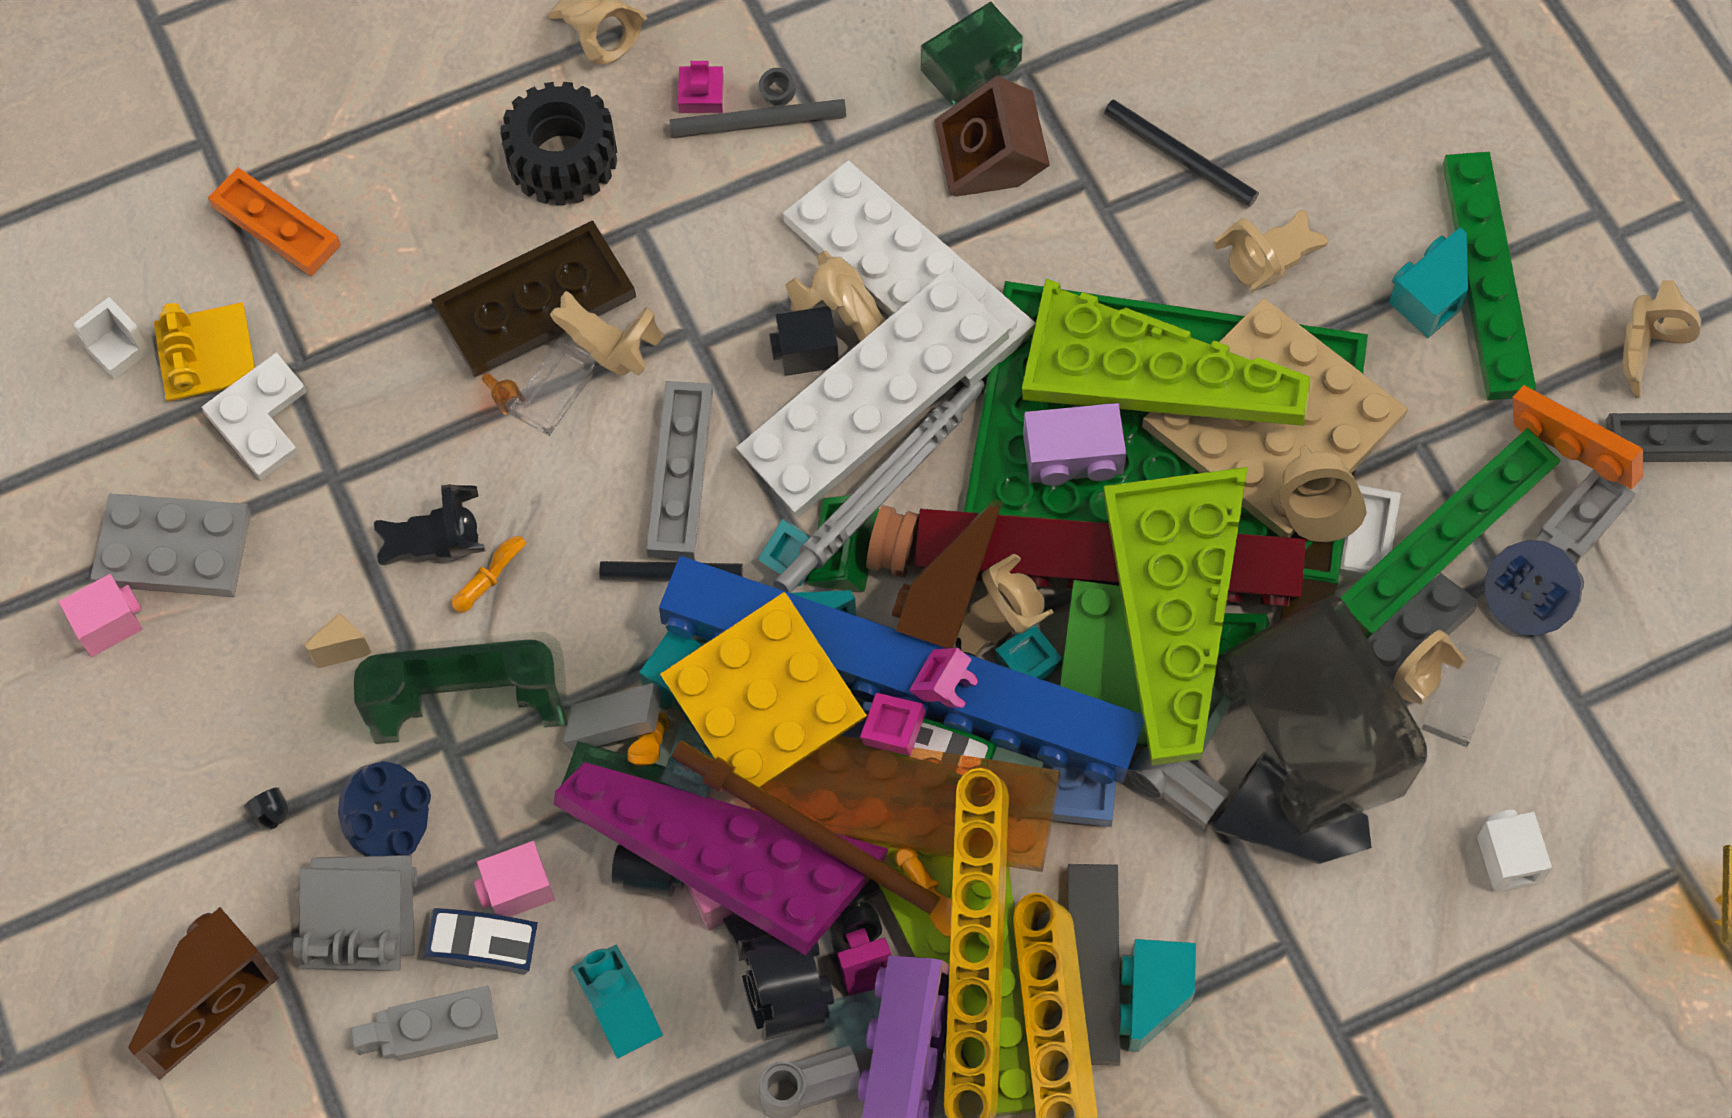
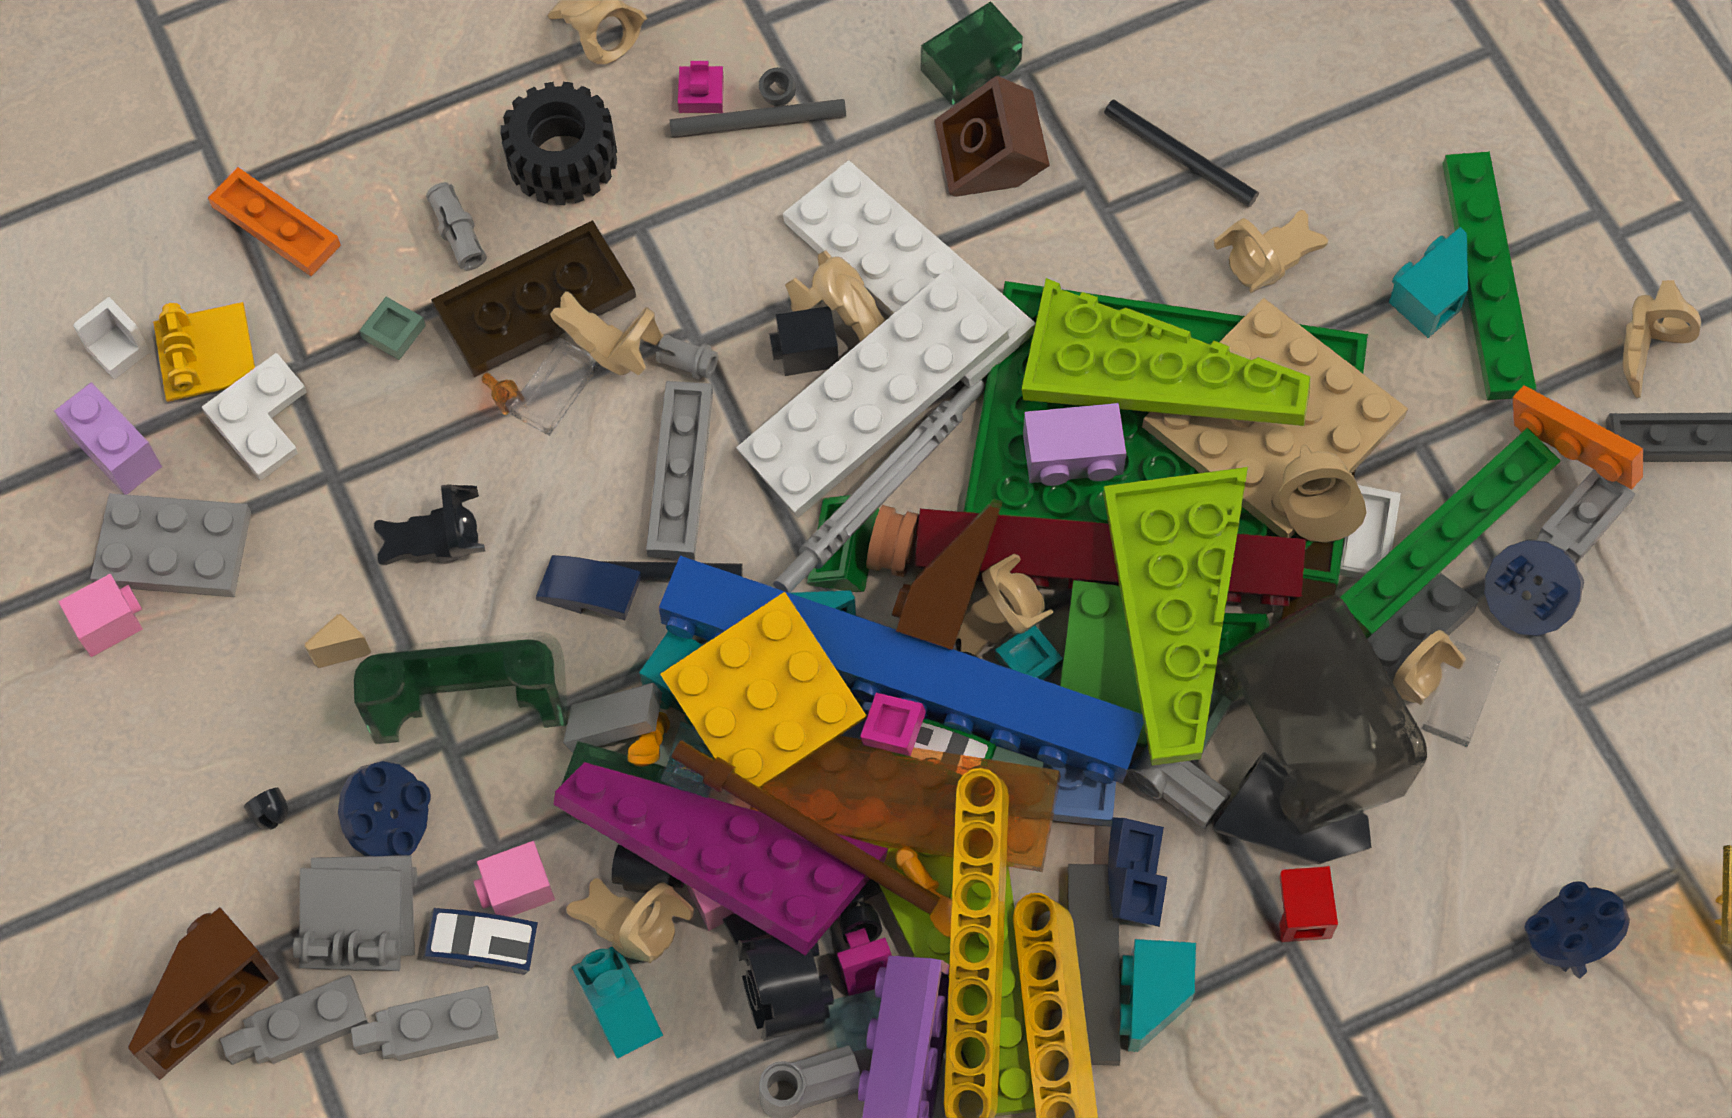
light orange piece [451,536,527,613] -> none
teal plate [758,519,811,586] -> none
dark pink tile [909,648,978,708] -> none
white brick [1477,810,1552,893] -> none
none -> lavender brick [54,382,162,495]
none -> light grey hinge [220,975,369,1065]
none -> sand green plate [359,297,426,360]
none -> light grey pin [426,182,487,271]
none -> dark blue slope [536,555,641,621]
none -> tan hair [566,878,694,963]
none -> light grey pin [656,334,718,380]
none -> dark blue slope [1108,817,1168,927]
none -> red panel [1279,866,1338,942]
none -> dark blue plate [1524,881,1630,979]

